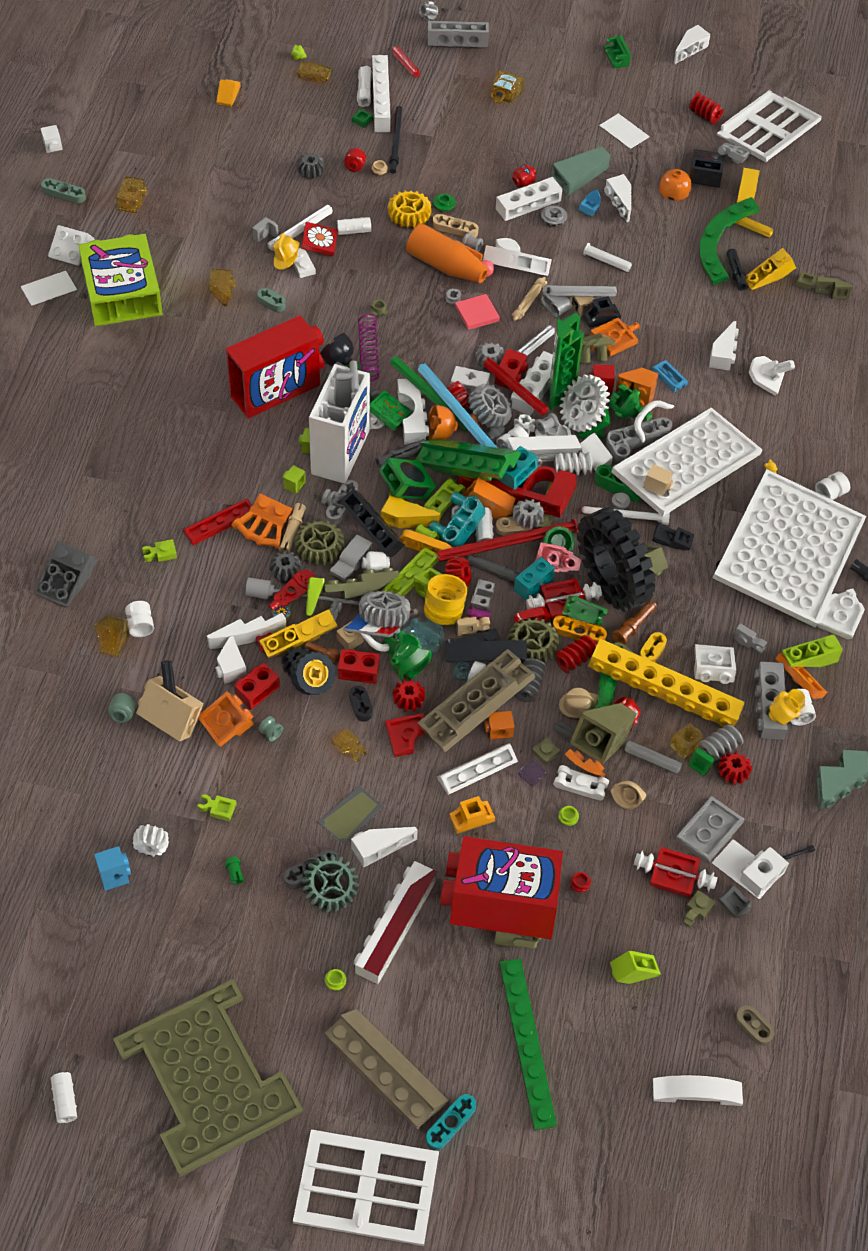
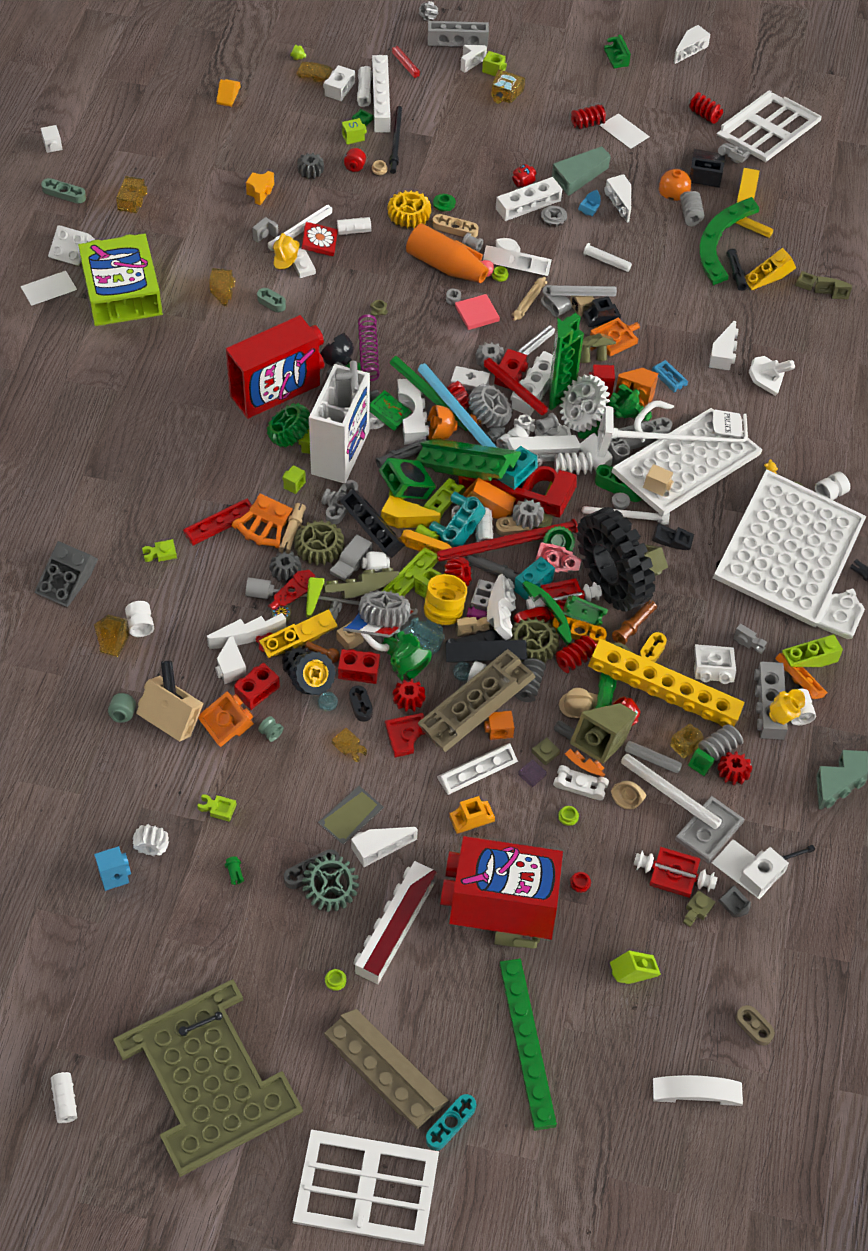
none -> black hinge [179,1012,223,1036]
none -> light orange brick [246,171,274,205]
none -> green gear [266,403,311,448]
none -> clear light blue plate [318,692,338,711]
none -> white brick [323,65,355,101]
none -> lime brick [342,118,367,144]
none -> white slope [461,45,487,73]
none -> lime brick [482,51,507,77]
none -> white slope [487,574,516,640]
none -> lime plate [492,266,509,282]
none -> green slope [522,581,572,646]
none -> red piece [571,104,606,130]
none -> white piece [597,406,748,458]
none -> white axle [621,754,722,829]
none -> light grey piece [680,191,705,227]

